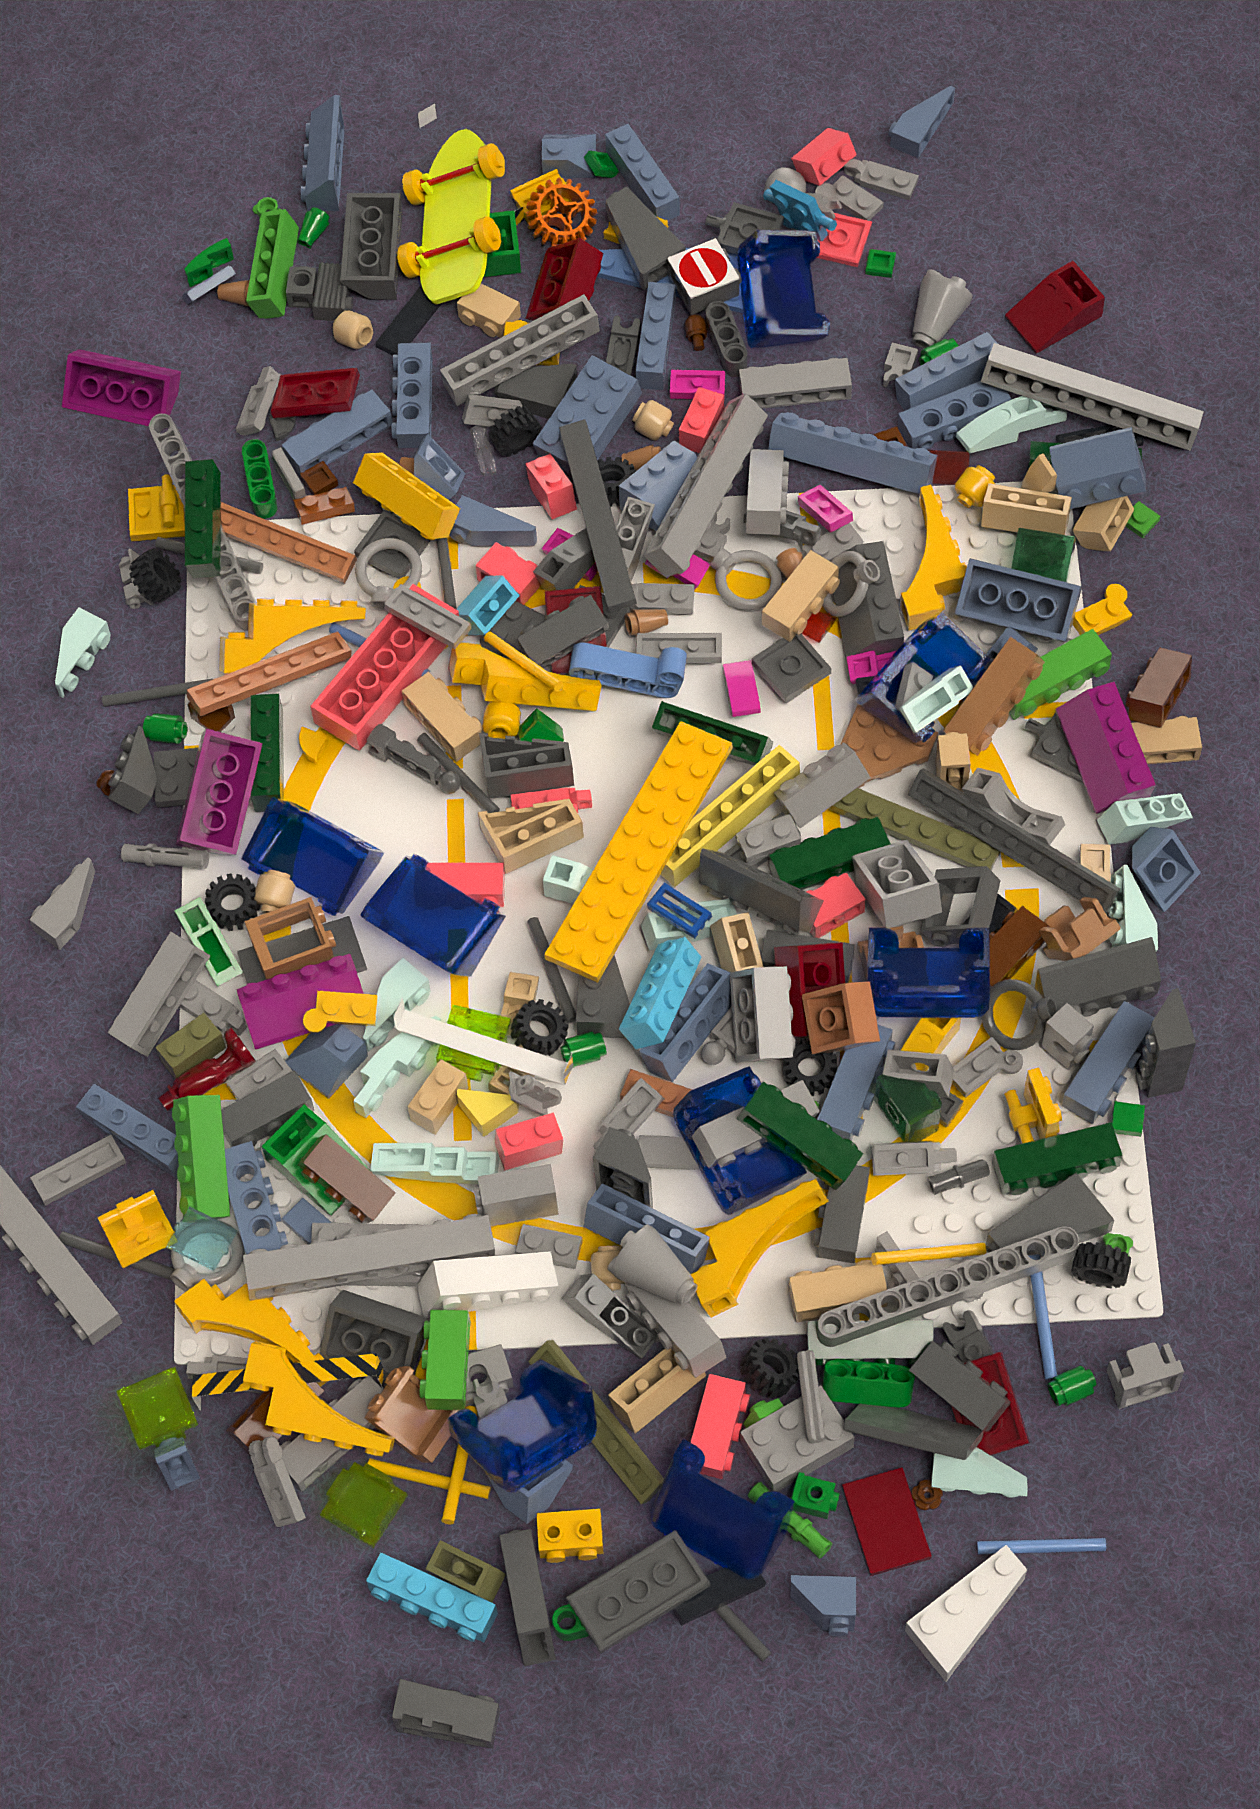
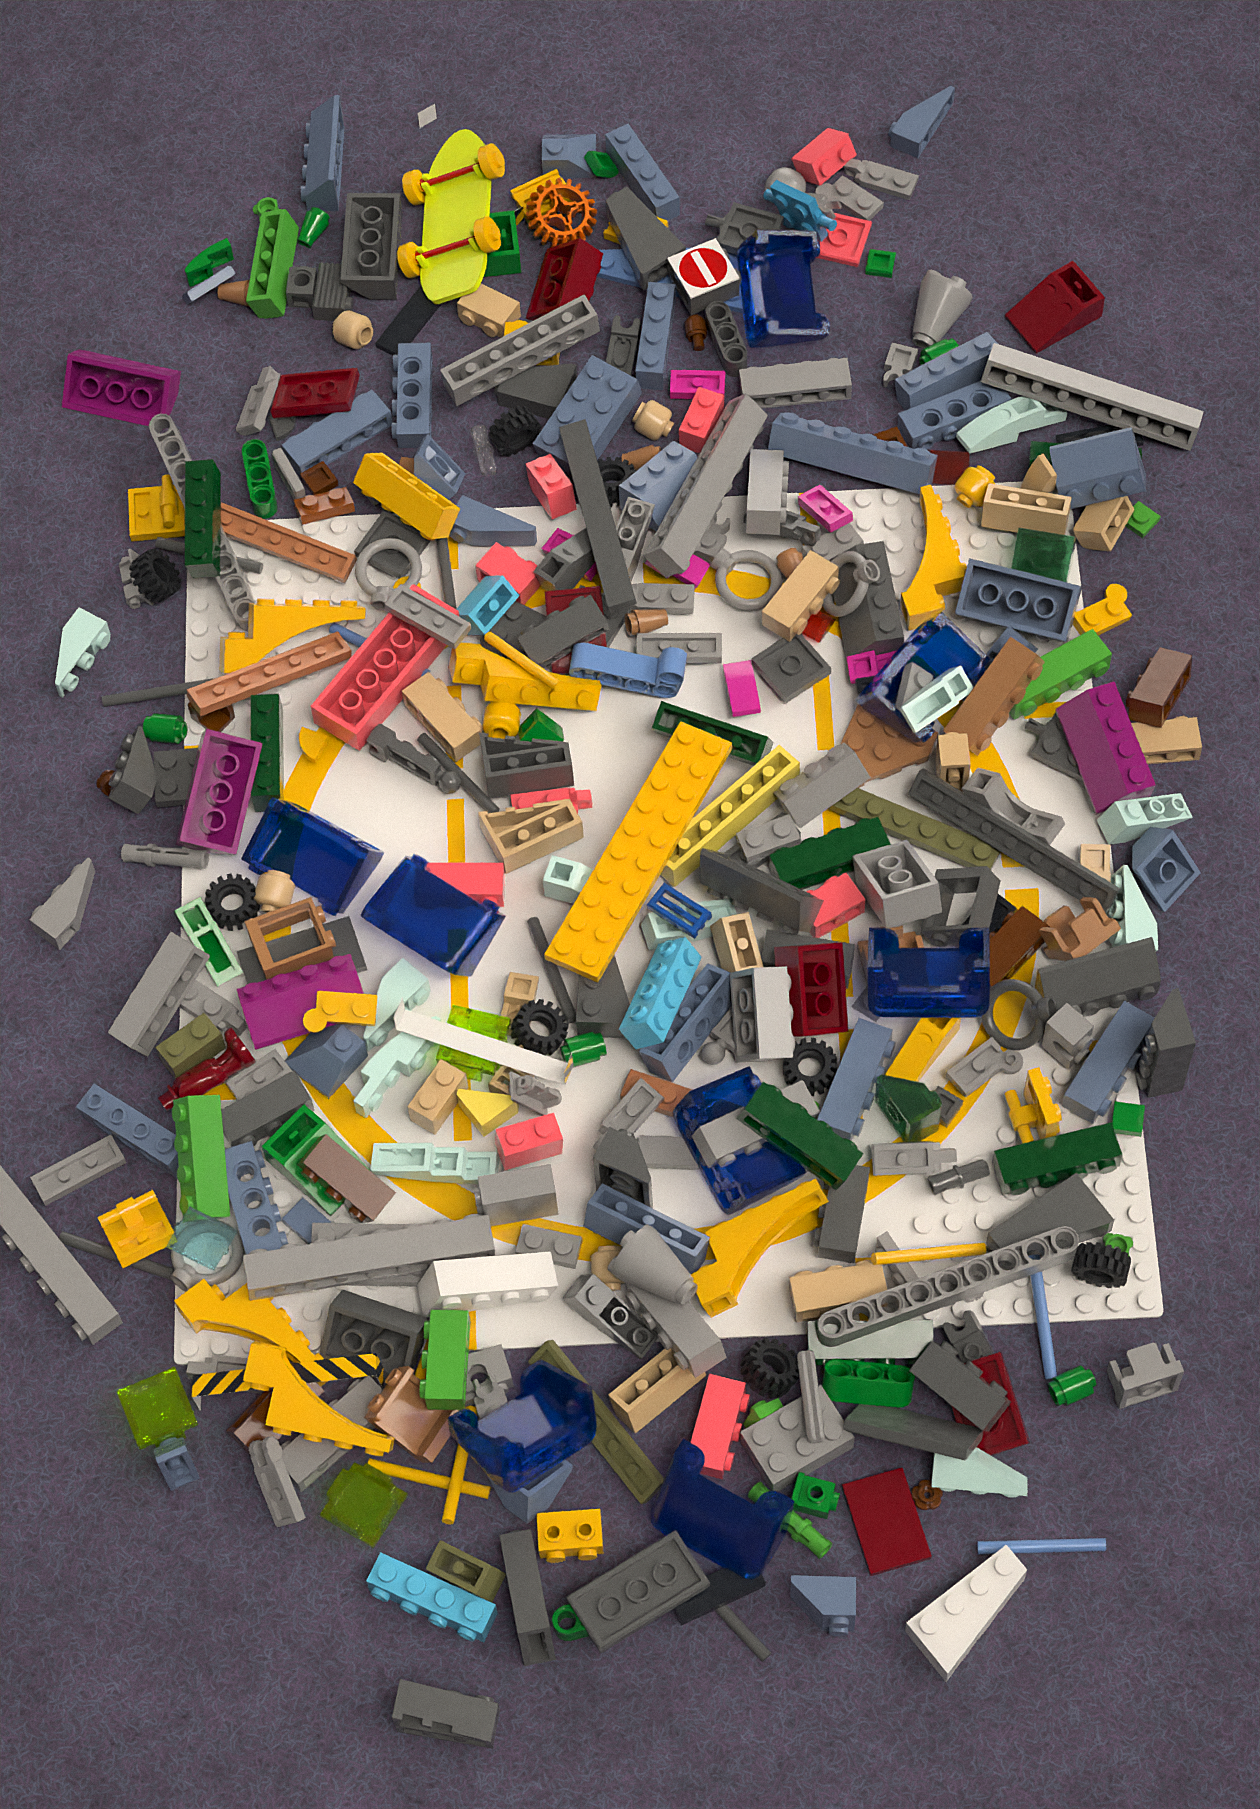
light grey plate [462,394,522,427] -> none
nougat brick [802,981,880,1054] -> none
light grey brick [882,1050,954,1098] -> none

